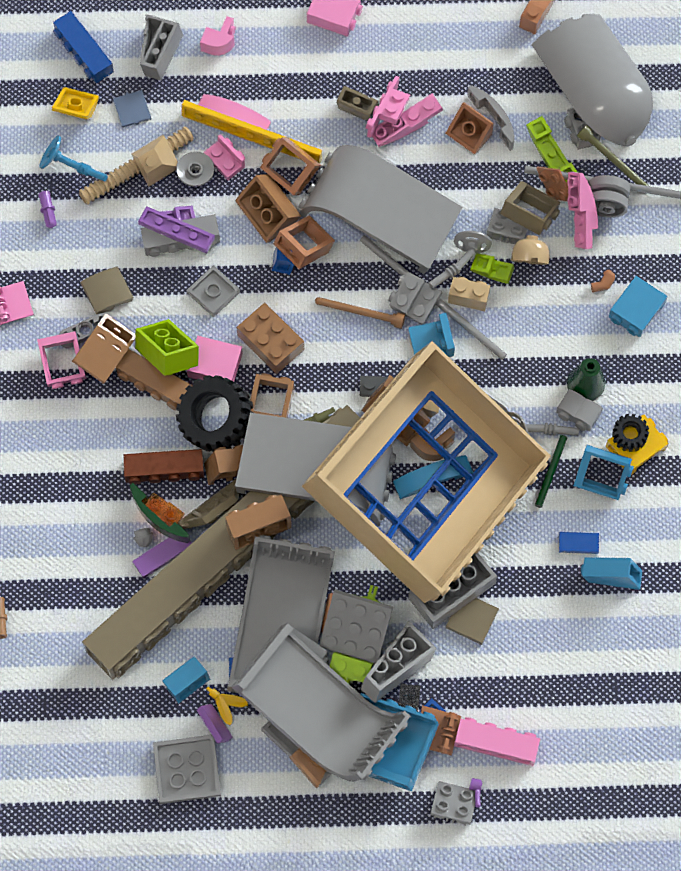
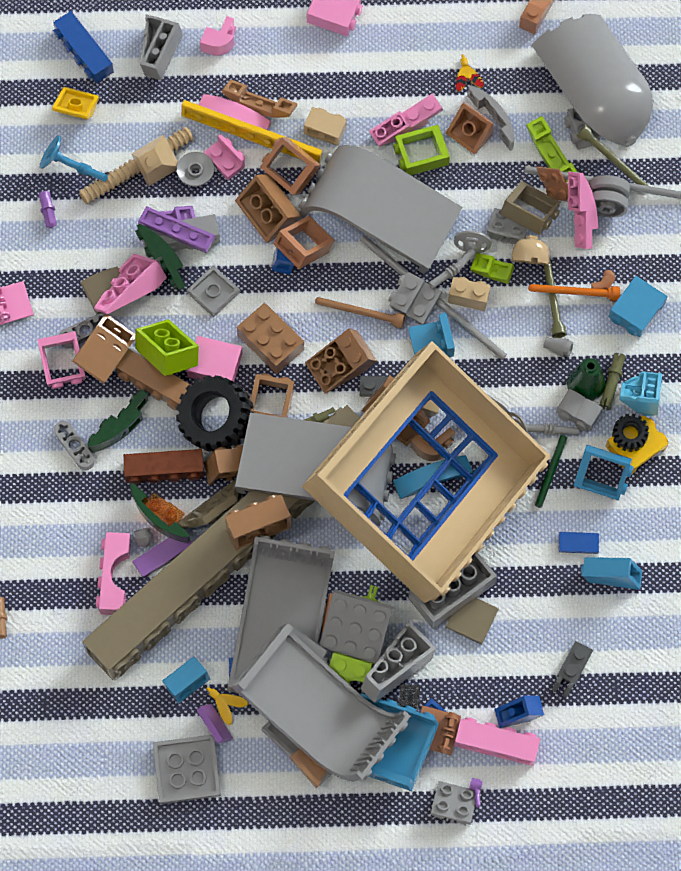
sand blue piece [113,90,151,128] -> none
dark tan brick [336,86,379,121] -> none
bright pink bracket [366,76,410,138] -> none
none -> light grey beam [54,421,94,470]
none -> dark green slope [87,390,148,453]
none -> bright pink wedge [94,254,167,314]
none -> bright pink arch [96,532,131,615]
none -> dark green slope [135,224,186,290]
none -> medium nougat slope [222,79,298,118]
none -> tan brick [304,107,347,146]
none -> medium nougat slope [305,328,378,394]
none -> lime window [393,125,450,175]
none -> piece [456,54,483,92]
none -> blue slope [494,696,544,728]
none -> orange piece [528,284,620,302]
none -> light grey cone [543,337,573,357]
none -> olive piece [544,255,567,338]
none -> dark grey hinge [552,641,593,698]
none -> olive pin [599,353,626,410]
none -> medium azure wedge [620,372,662,417]

